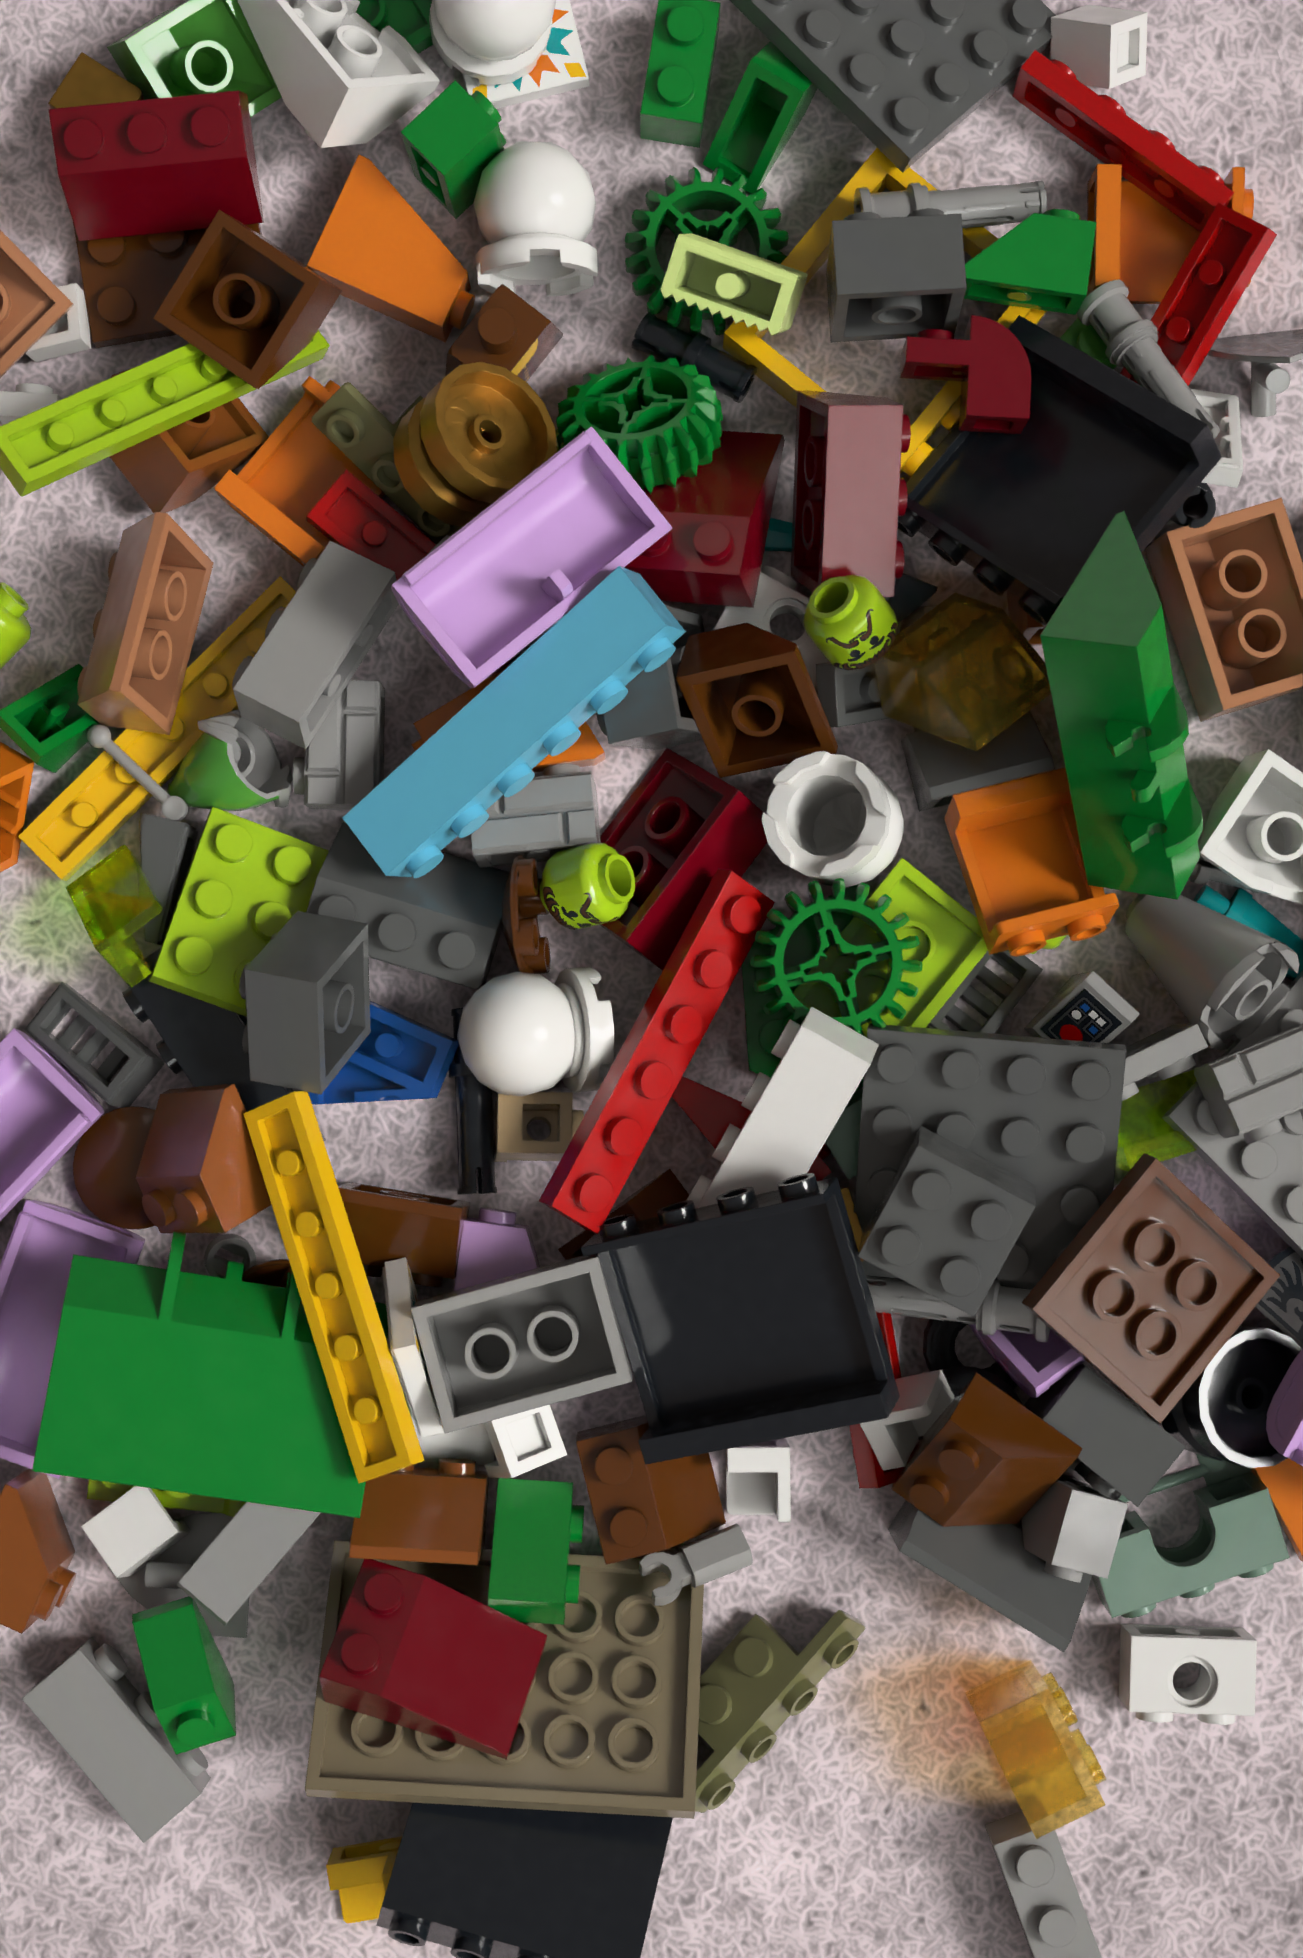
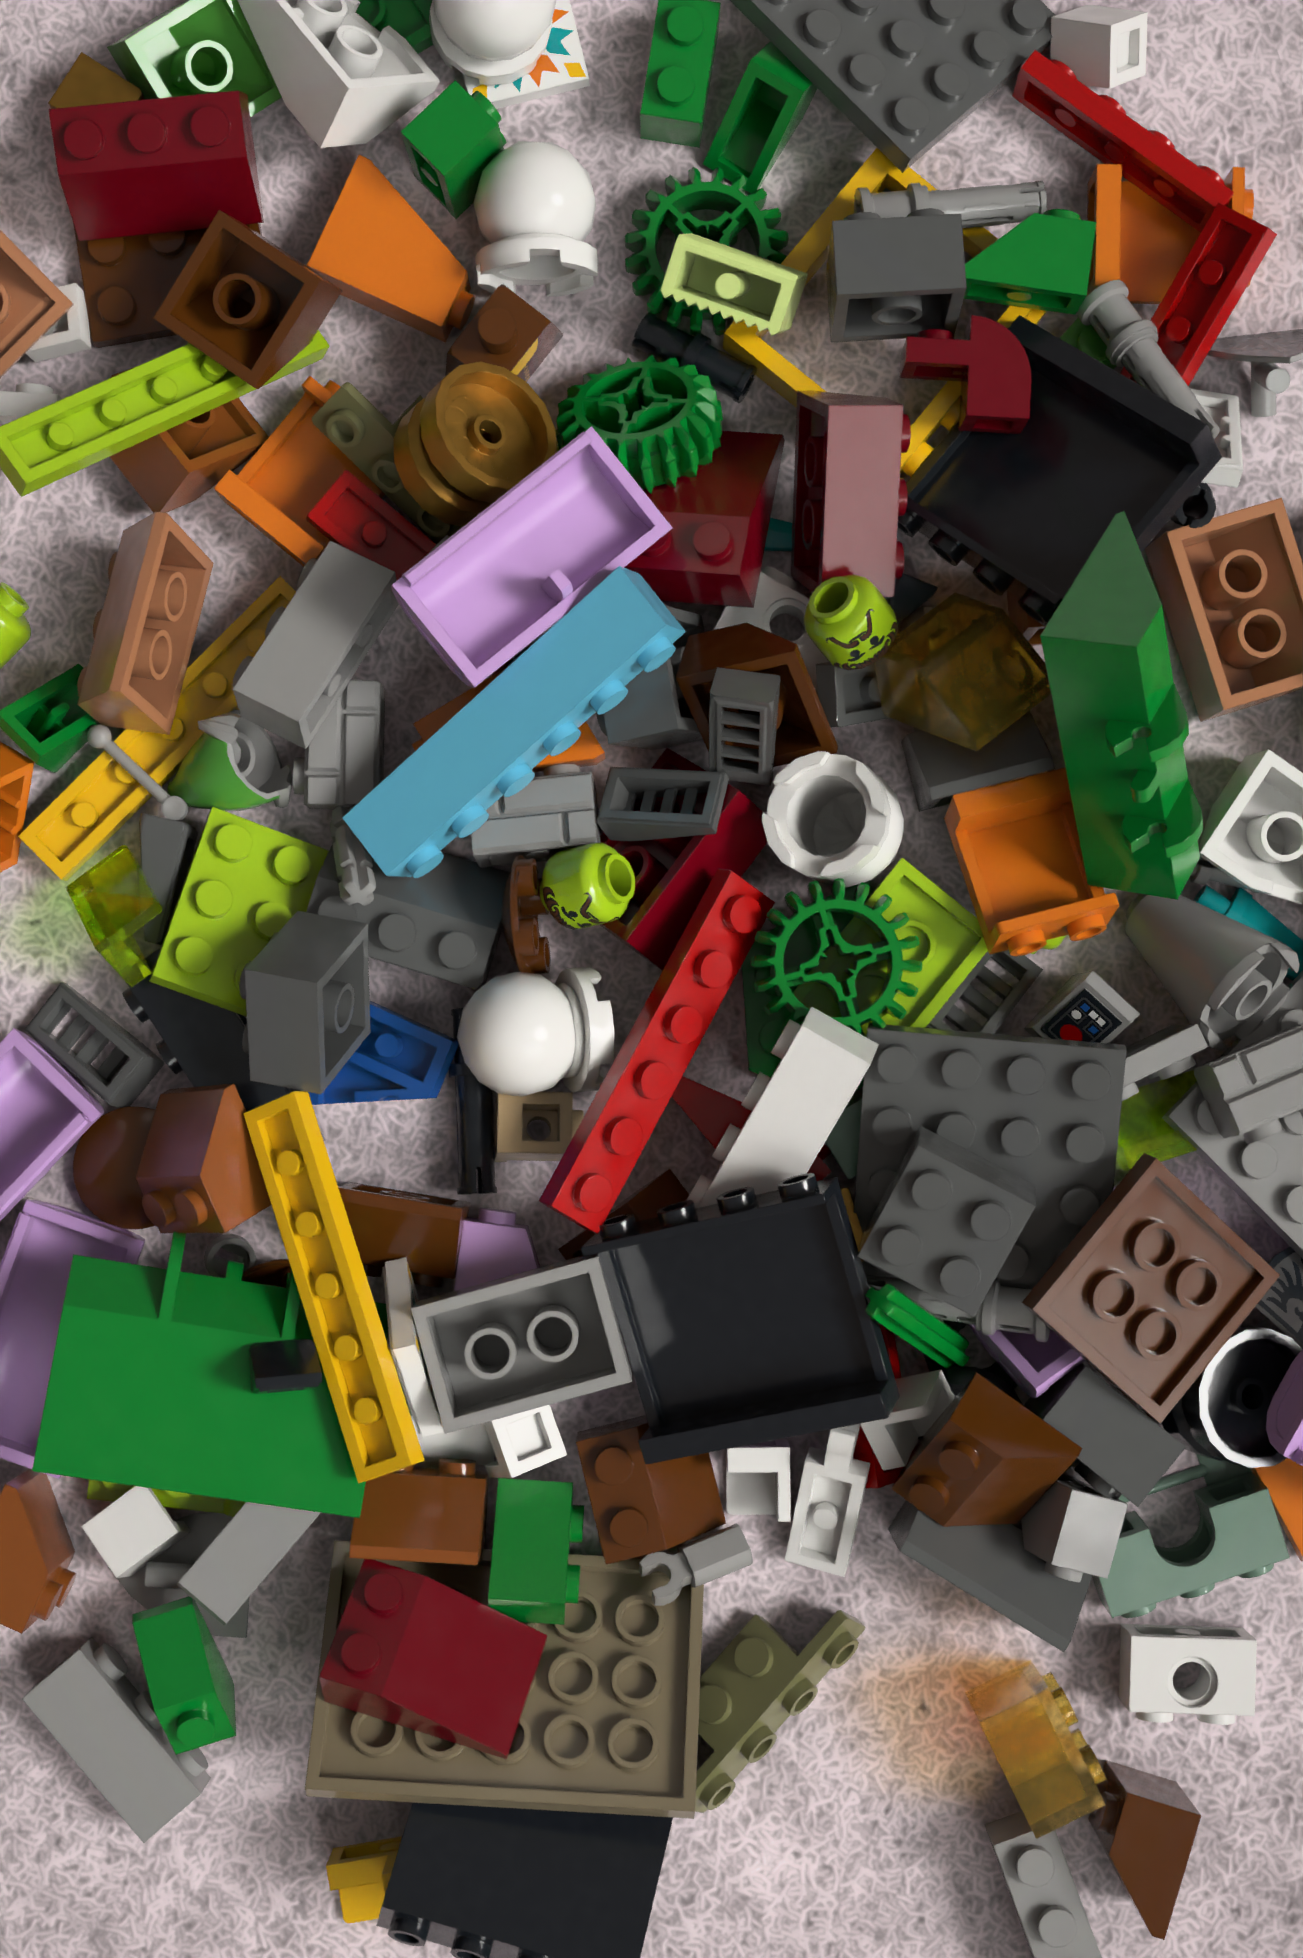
none -> black slope [249,1339,322,1394]
none -> light grey axle [330,806,376,906]
none -> dark grey slope [596,767,729,841]
none -> dark grey slope [709,667,781,786]
none -> white plate [785,1424,871,1577]
none -> green axle [865,1283,970,1369]
none -> reddish brown slope [1083,1760,1201,1940]

